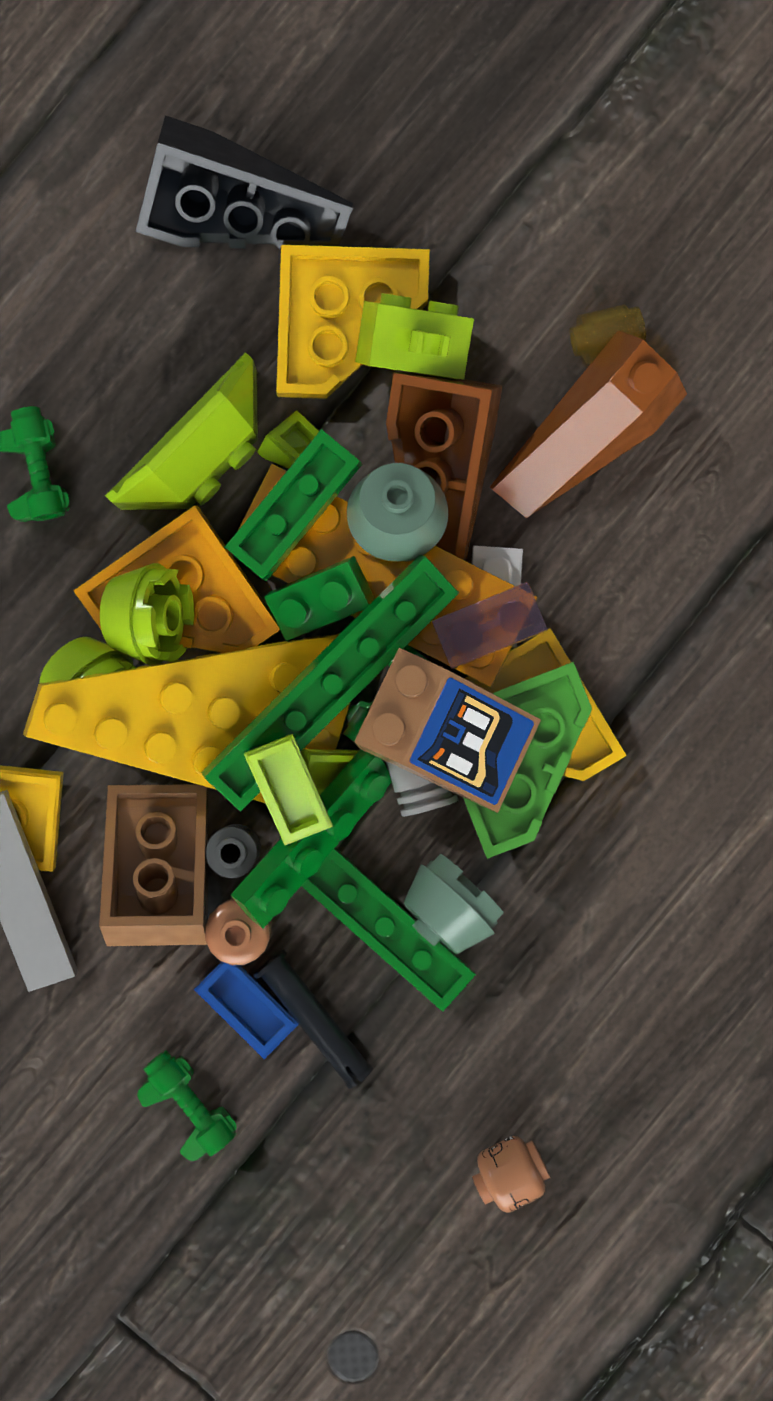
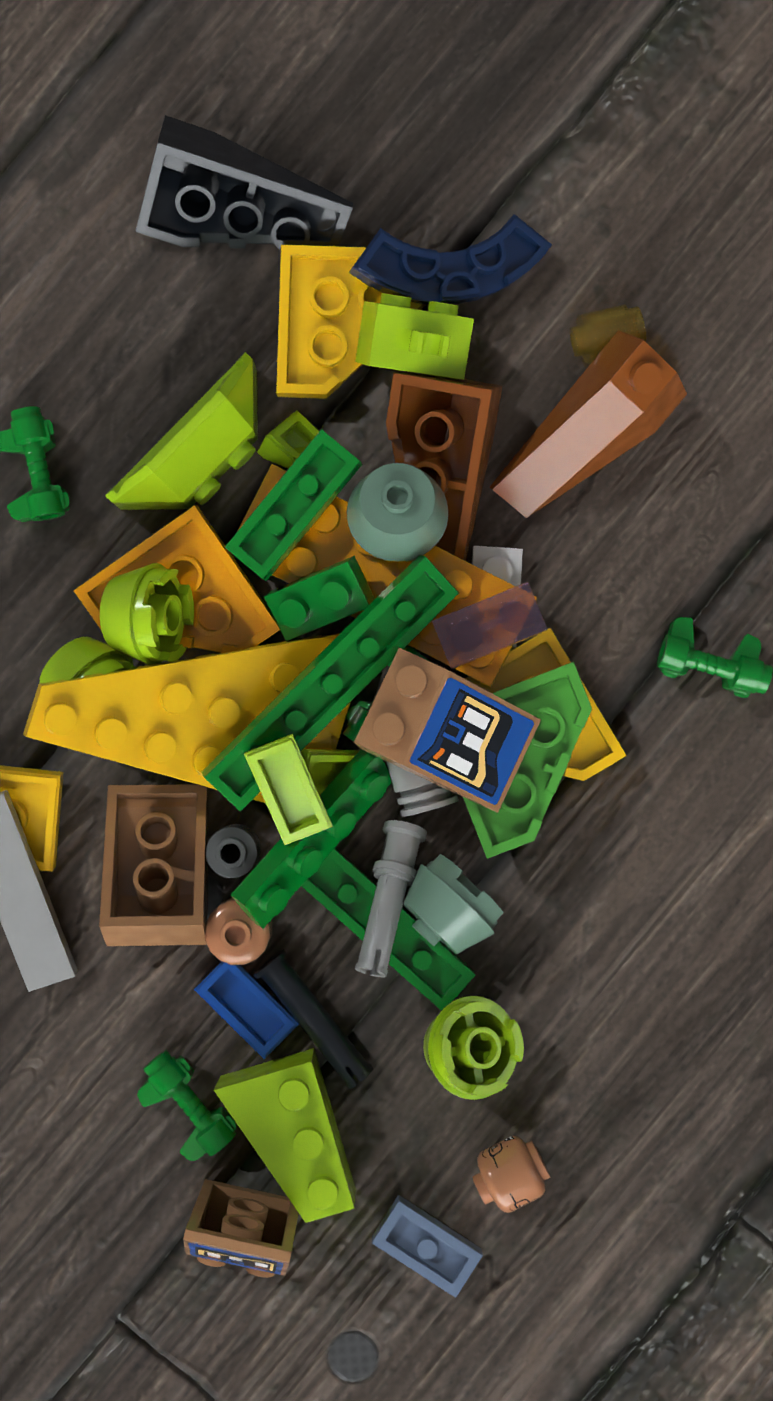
none -> medium nougat slope [183,1179,298,1278]
none -> lime wedge [214,1048,356,1223]
none -> dark blue tile [349,214,552,304]
none -> light grey pin [355,820,427,977]
none -> sand blue plate [372,1195,483,1298]
none -> lime cone [423,996,524,1100]
none -> green piece [657,617,773,698]

